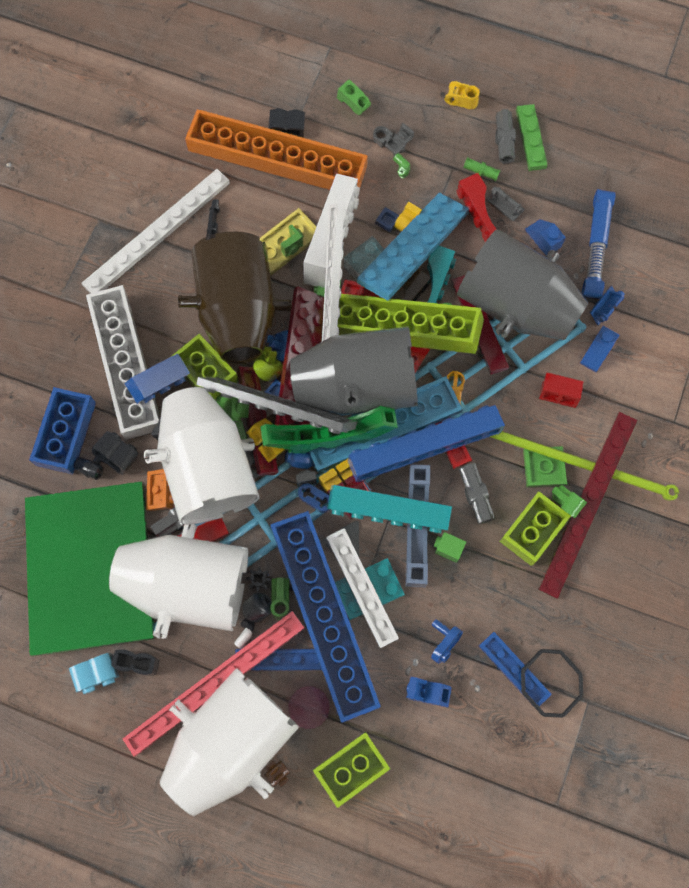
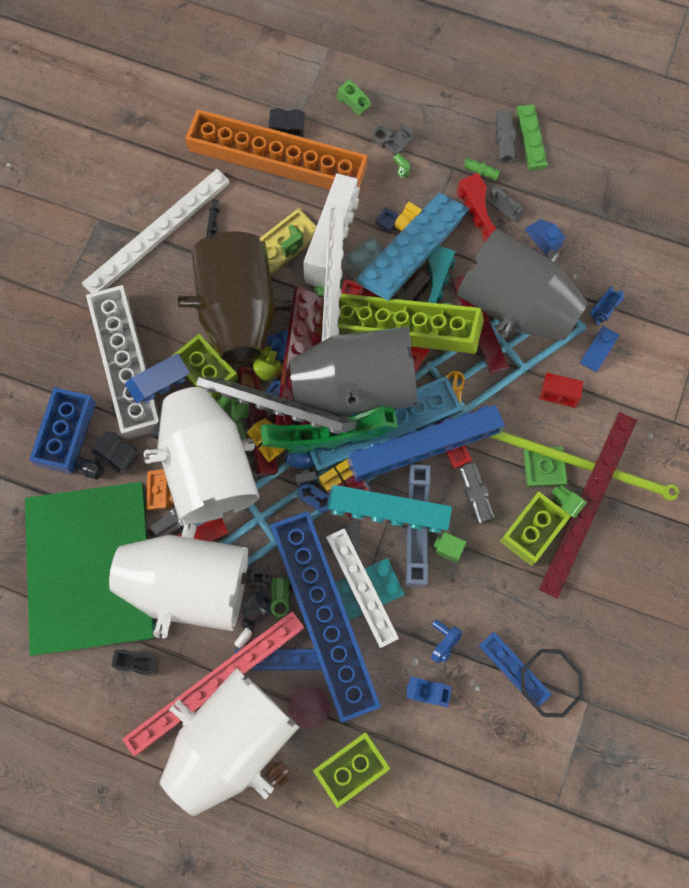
medium azure brick [69,653,119,695] -> none
yellow piece [444,81,480,110] -> none
blue piece [581,189,616,299] -> none

